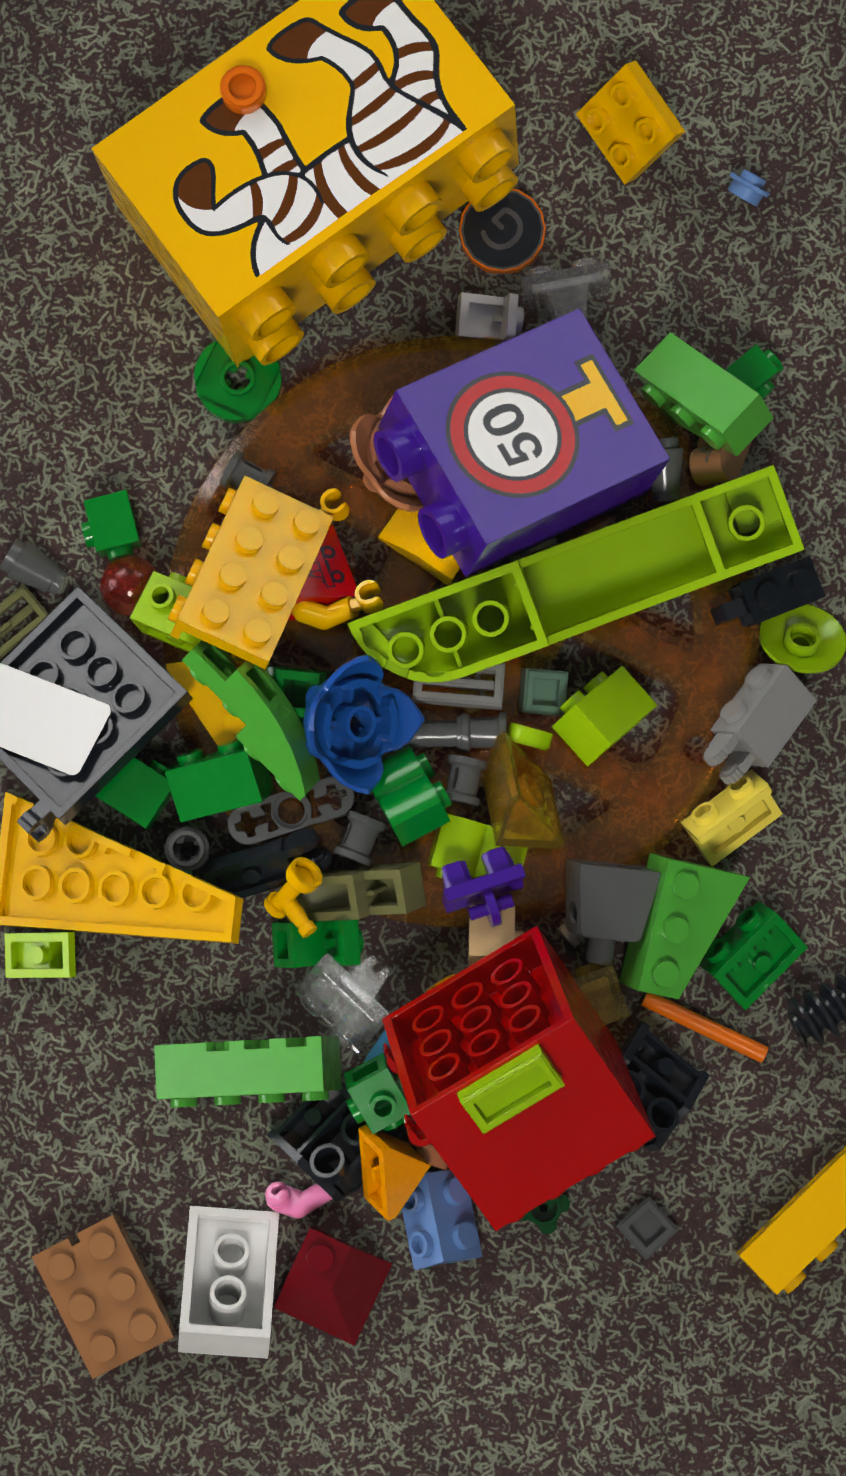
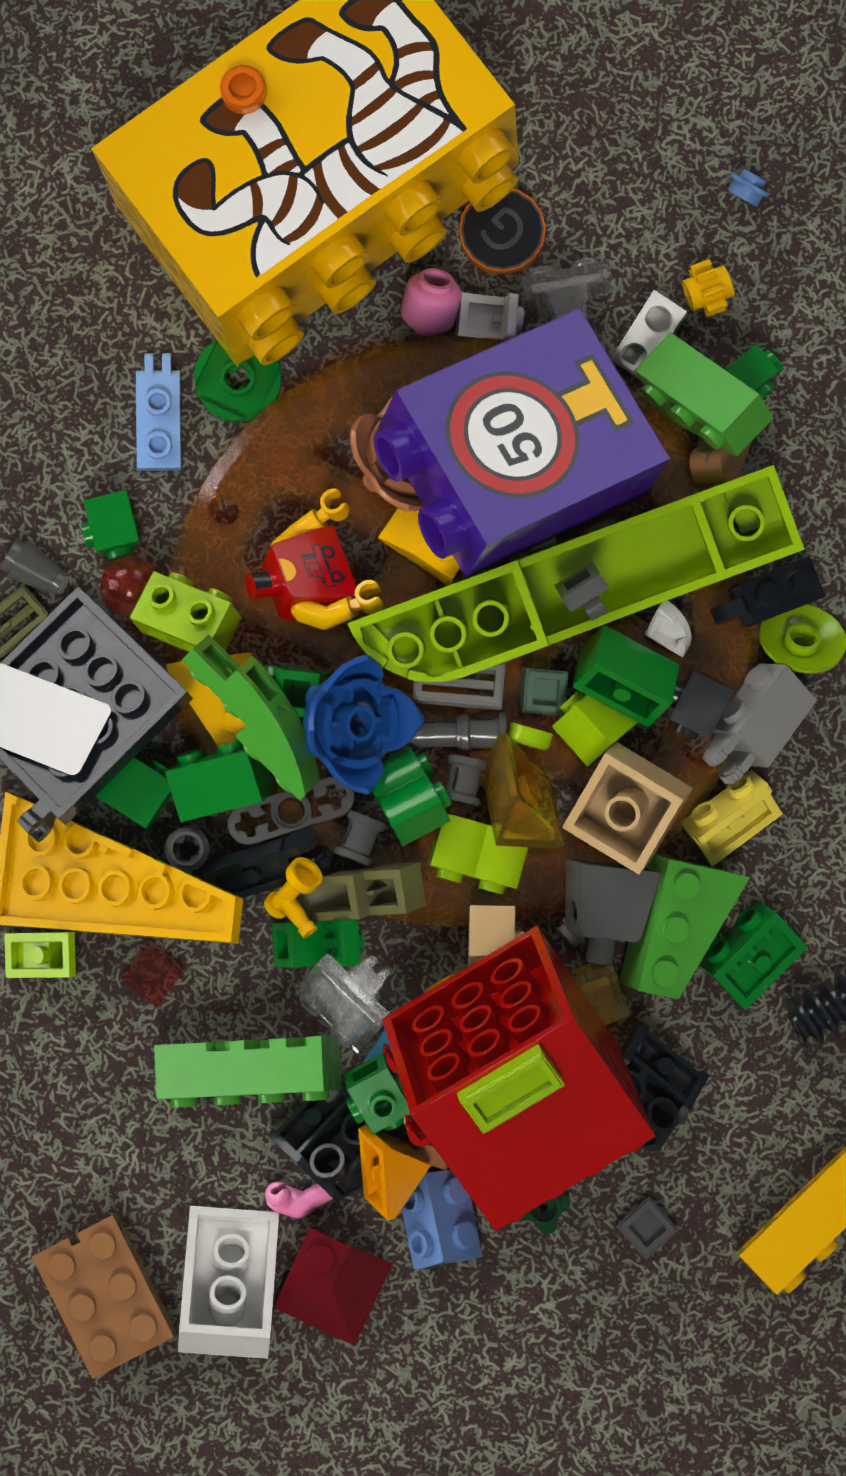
yellow bracket [168,475,334,669] -> none
dark grey bush [220,450,278,489] -> none
dark purple hips [442,846,526,928] -> none
yellow plate [576,60,686,185] -> none
orange bar [641,993,769,1063] -> none
dark grey cone [650,437,684,502] -> none
none -> clear red tile [122,945,184,1007]
none -> light blue hinge [136,353,182,471]
none -> bright pink head [401,268,462,336]
none -> dark grey tile [554,561,609,621]
none -> tan brick [562,742,693,875]
none -> green brick [573,625,679,727]
none -> white leg [611,290,687,379]
none -> white tile [645,600,692,658]
none -> black brick [667,666,734,740]
none -> yellow gear [682,259,735,317]

